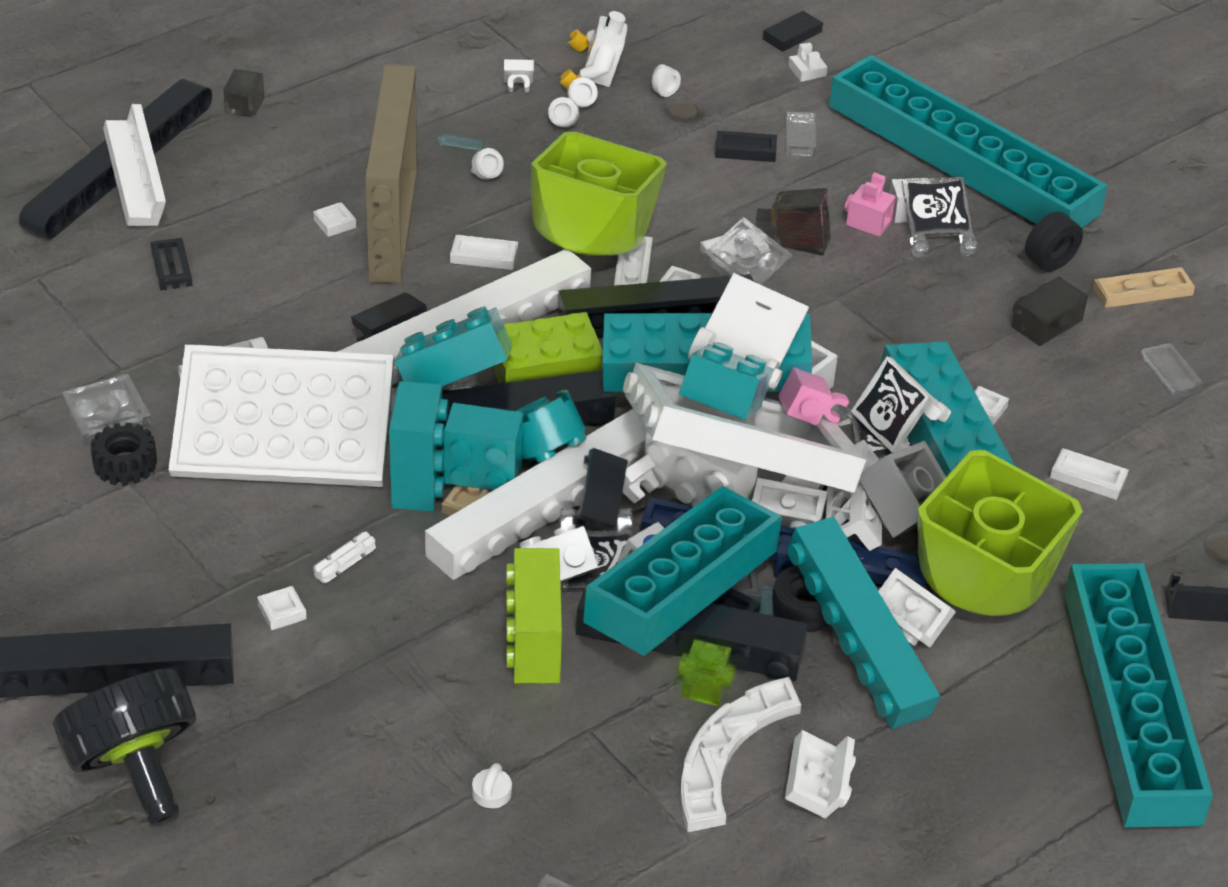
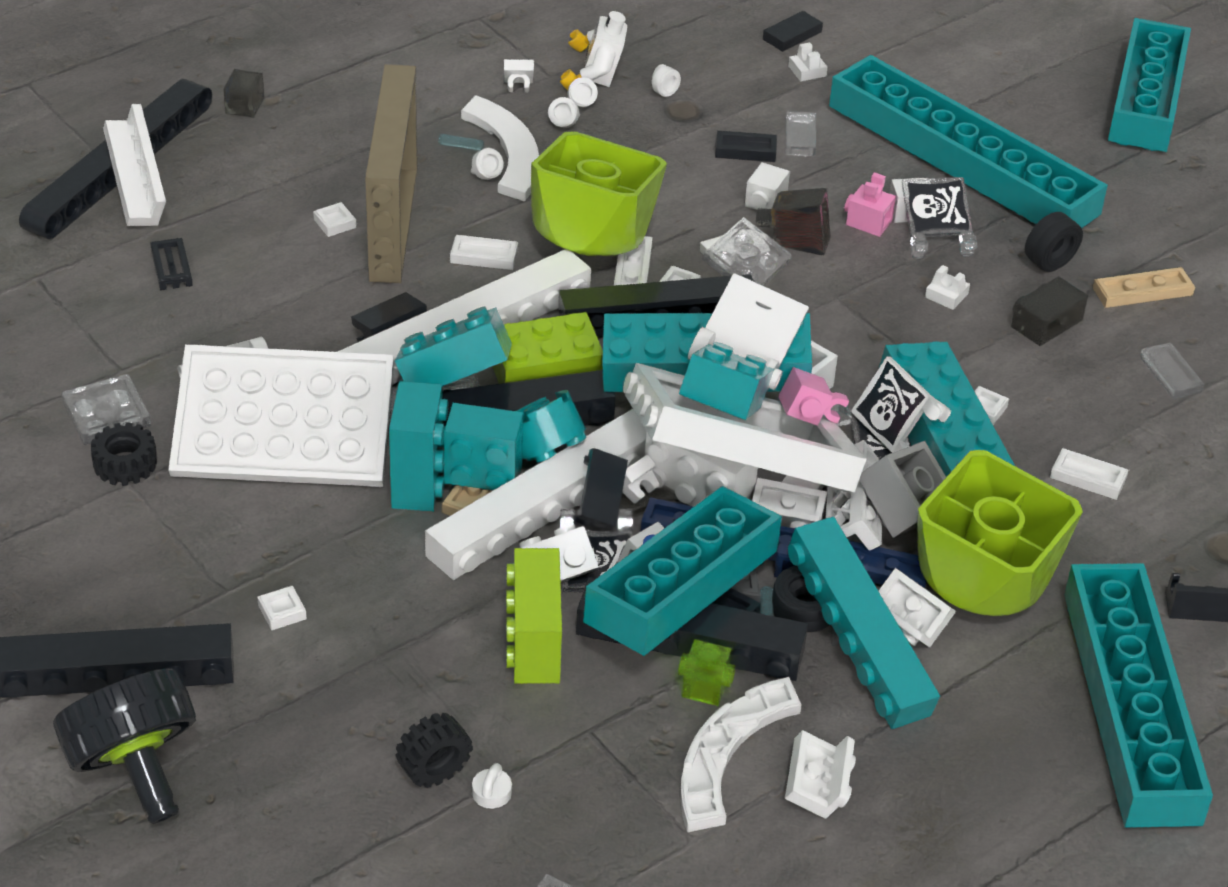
white axle [313,532,376,583] -> none
none -> black tyre [395,713,473,788]
none -> white tile [461,95,539,201]
none -> white brick [745,162,790,215]
none -> white tile [925,265,970,310]
none -> teal brick [1108,18,1191,152]

